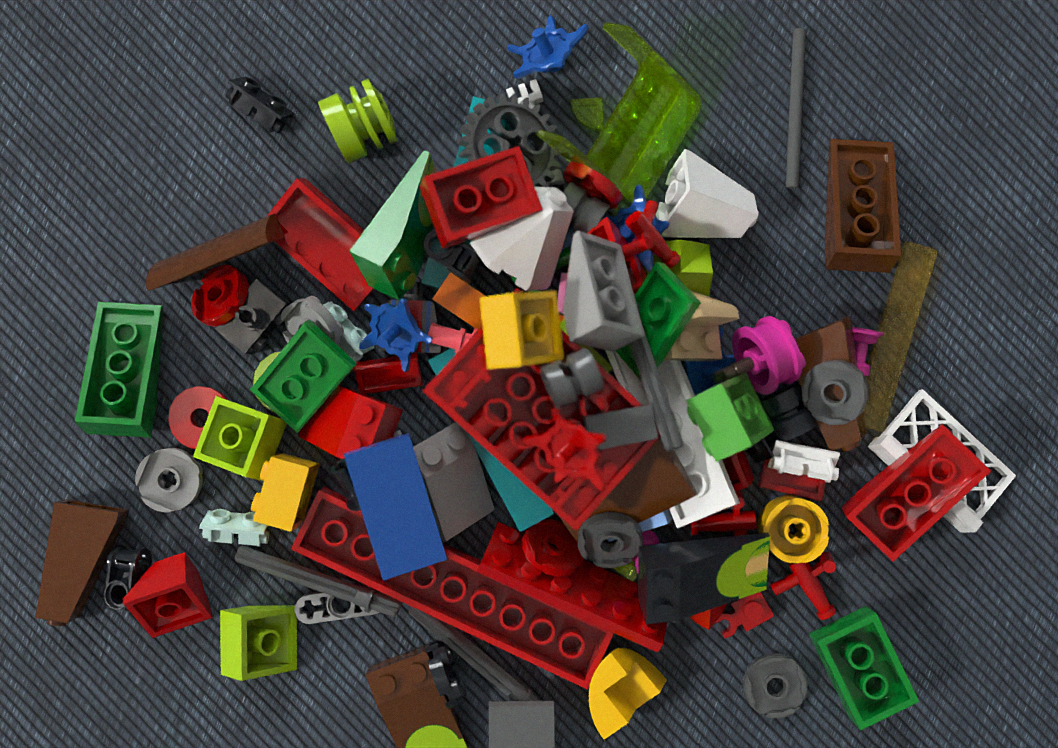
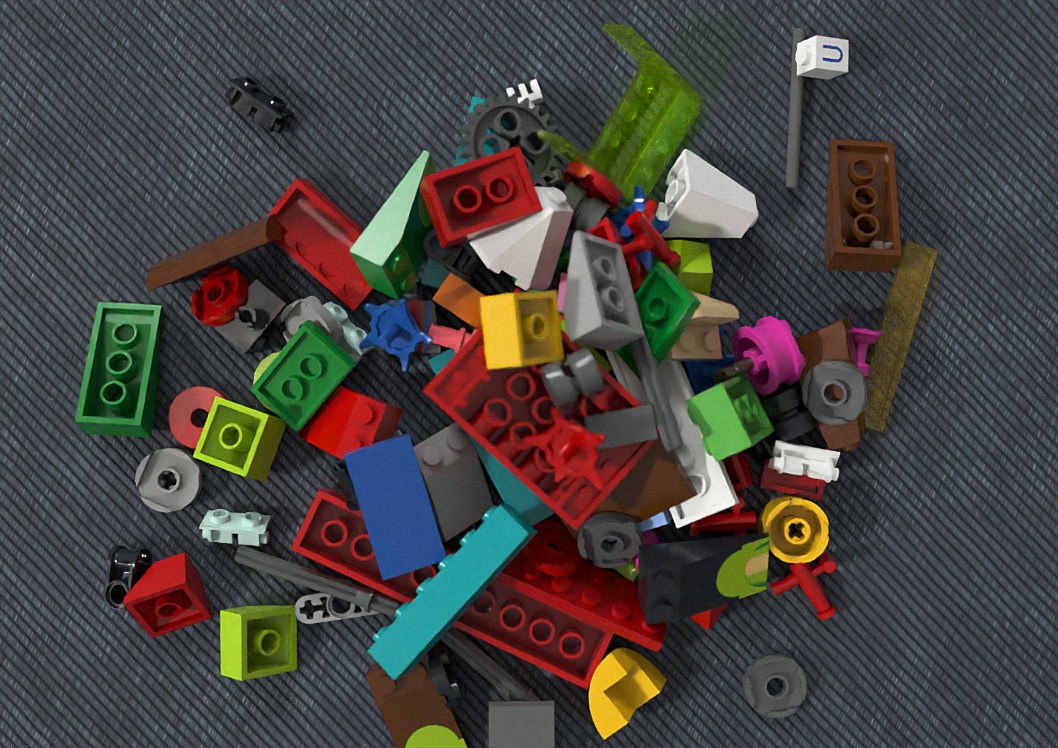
reddish brown slope [35,499,129,626] -> none
yellow brick [251,453,320,532] -> none
lime wheel [318,78,398,164] -> none
red tile [354,353,423,394] -> none
blue piece [507,15,589,79] -> none
clear neon green tile [570,97,604,131] -> none
red plate [716,592,774,638] -> none
green brick [809,606,919,731] -> none
red slope [842,424,991,562] -> none
white fence [867,389,1016,533] -> none
none -> teal brick [368,504,538,680]
none -> white brick [795,35,849,80]

